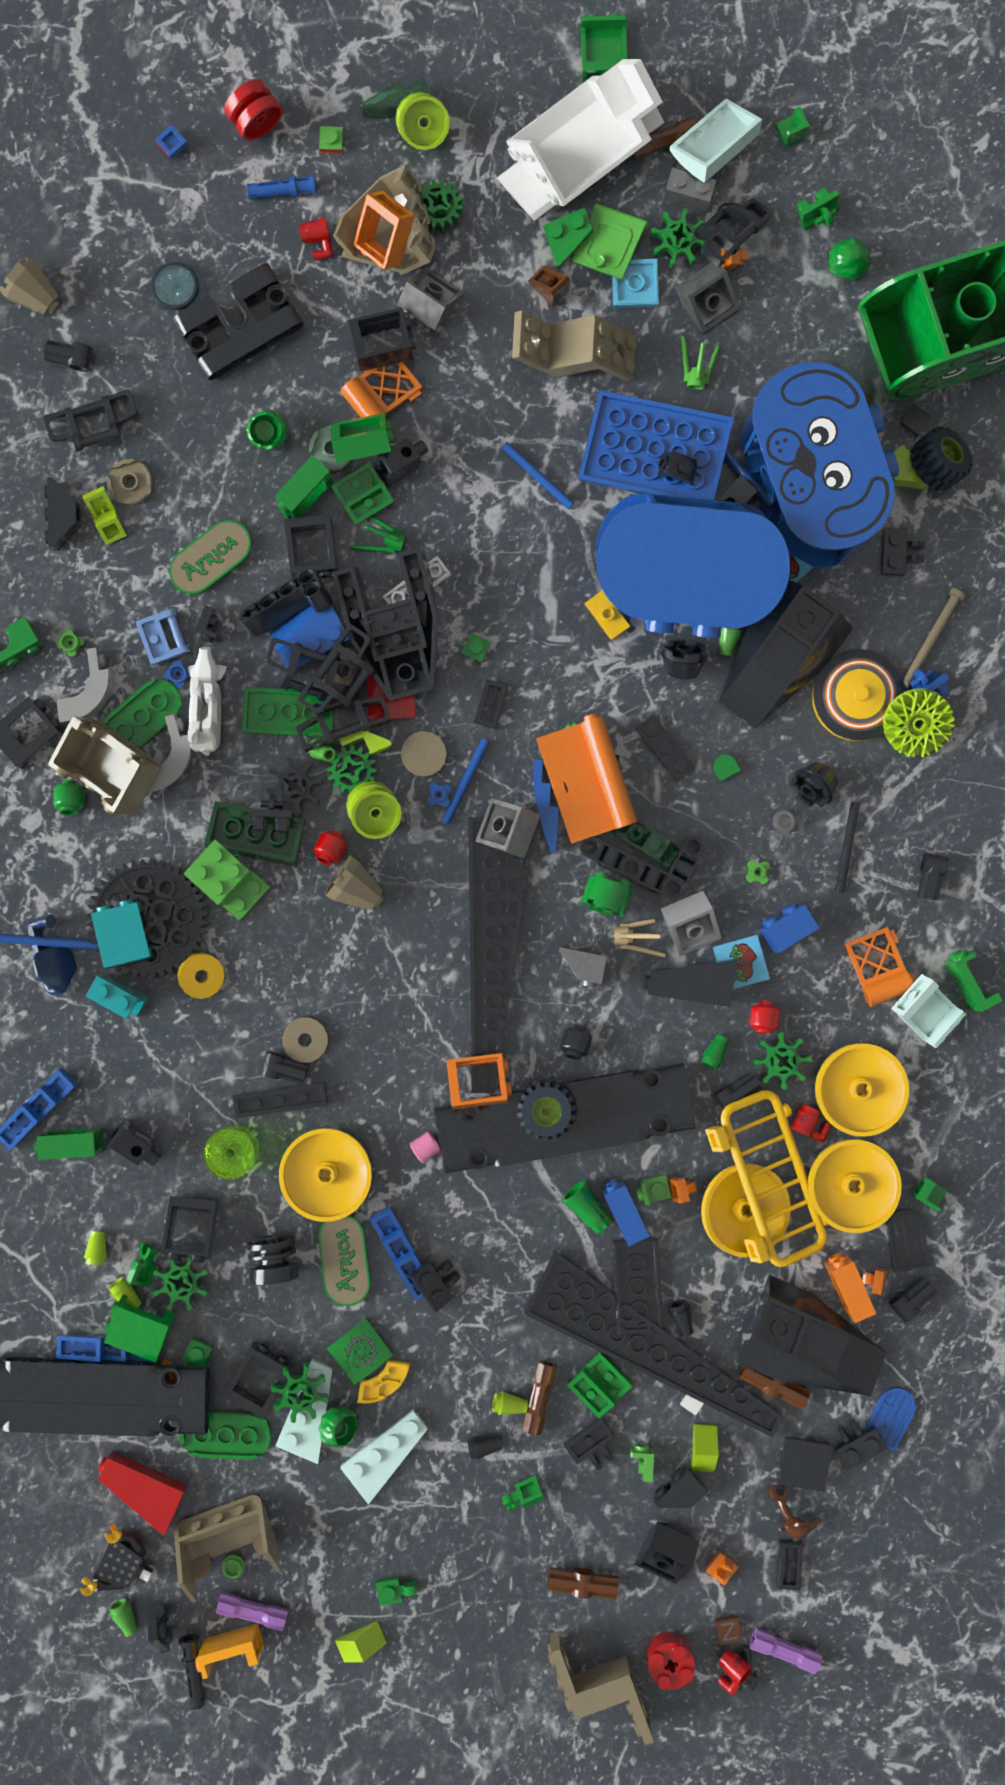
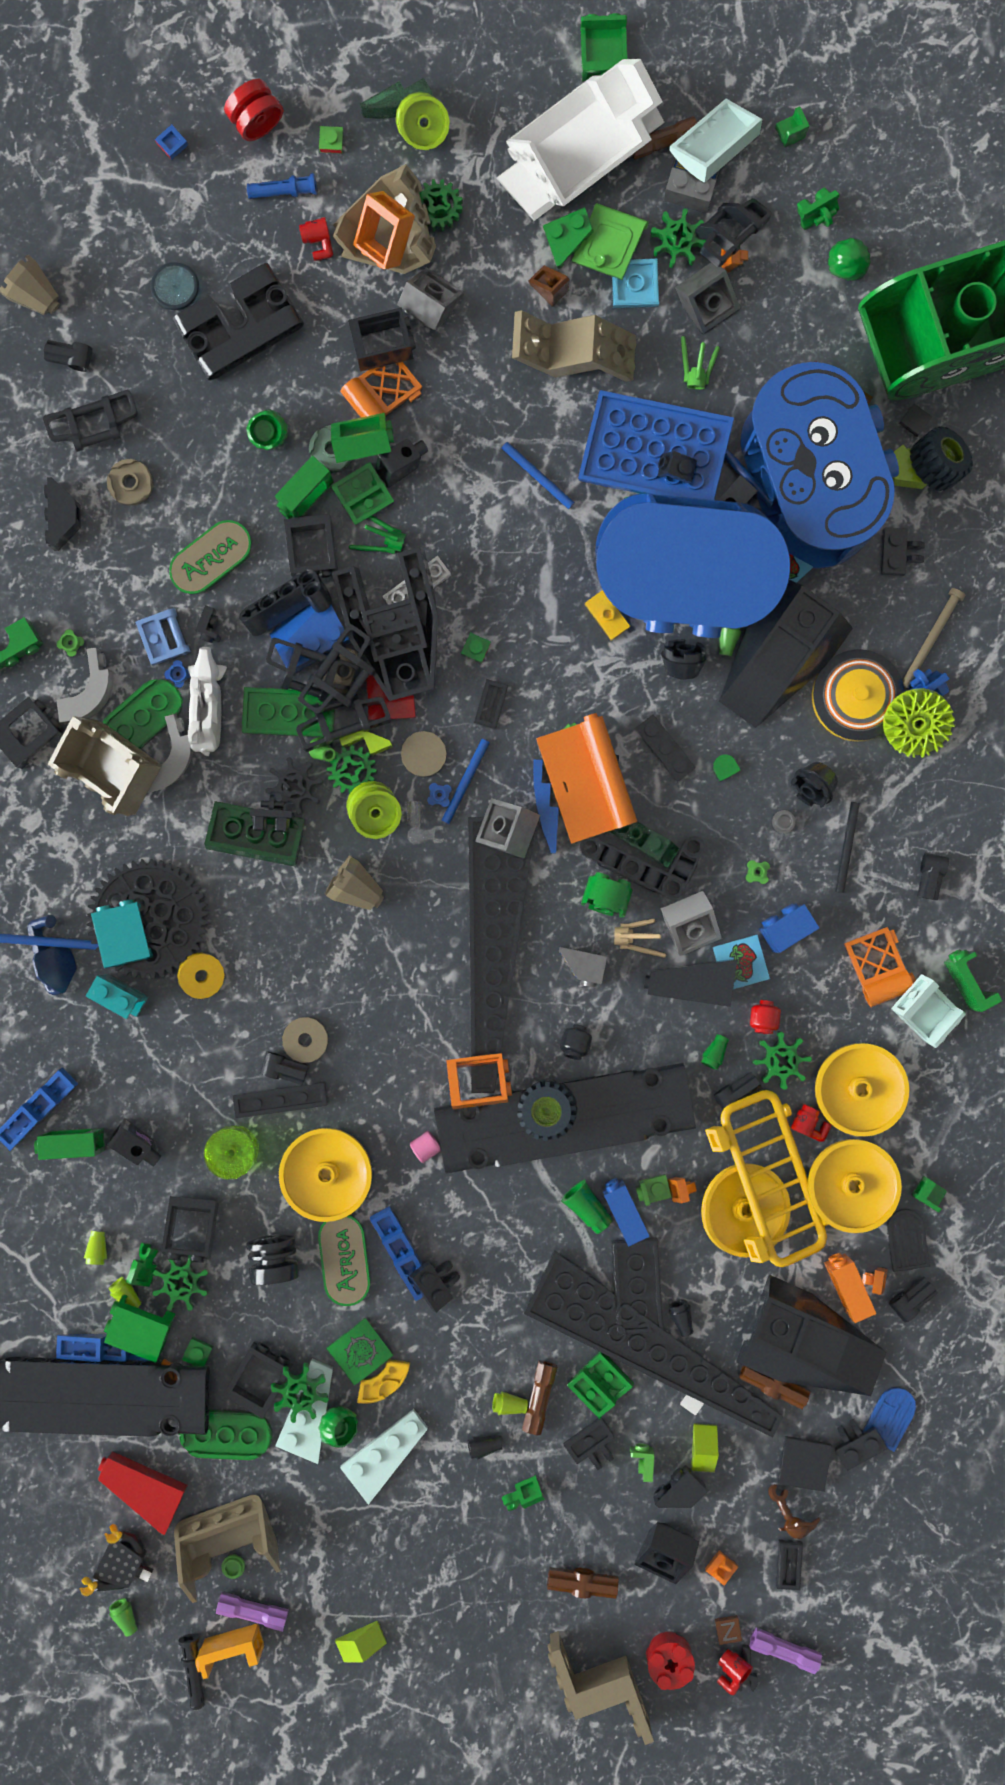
green head [53,780,84,816] -> none
lime slope [82,486,127,545] -> none
black hinge [147,1600,173,1653] -> none
bright green bracket [184,839,271,921] -> none
red head [313,830,348,866] -> none
green plate [376,1576,418,1606] -> none

